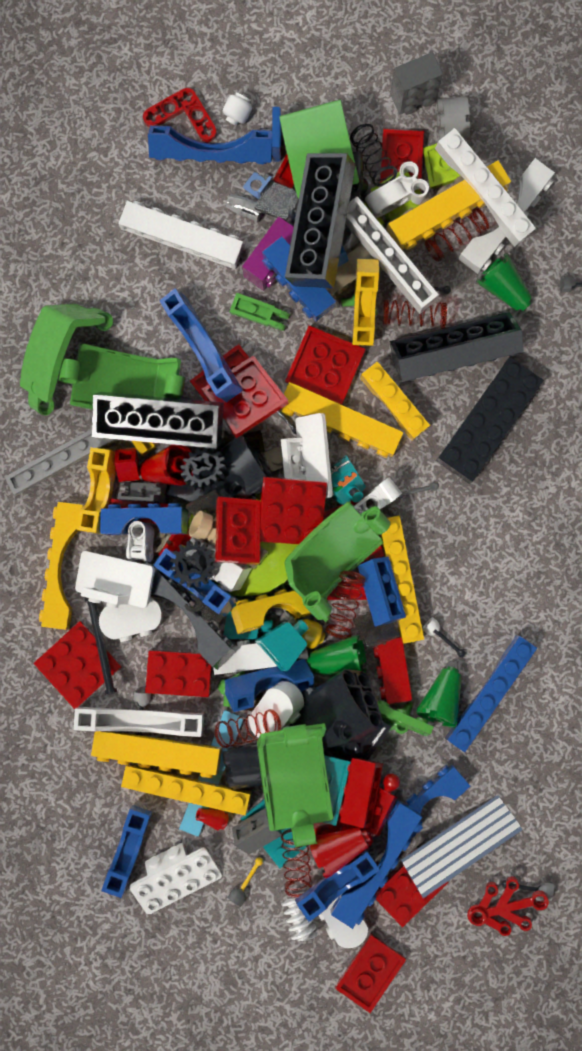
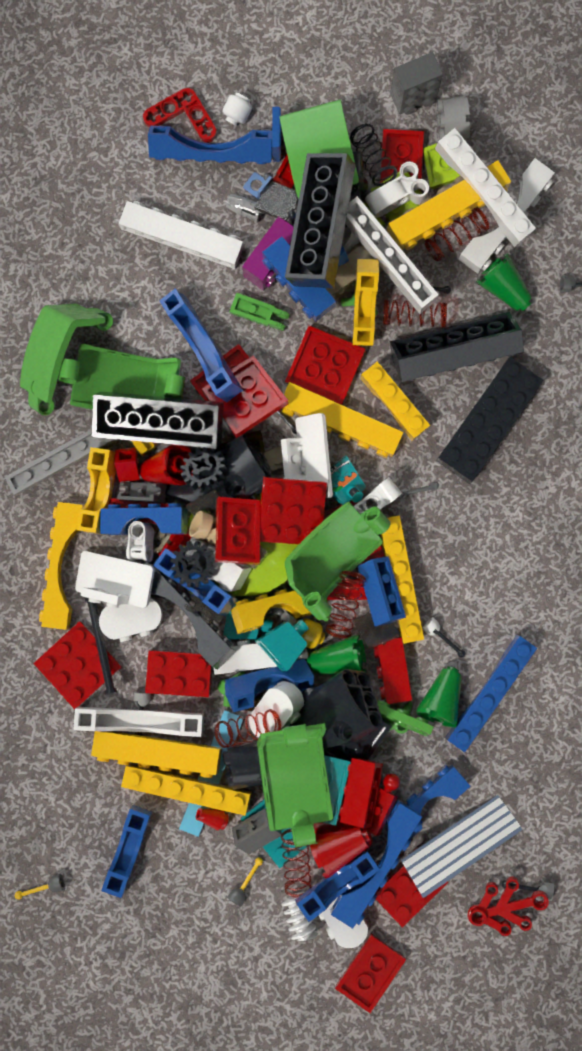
white bracket [130,842,222,914] -> none
none -> hinge [15,874,65,900]

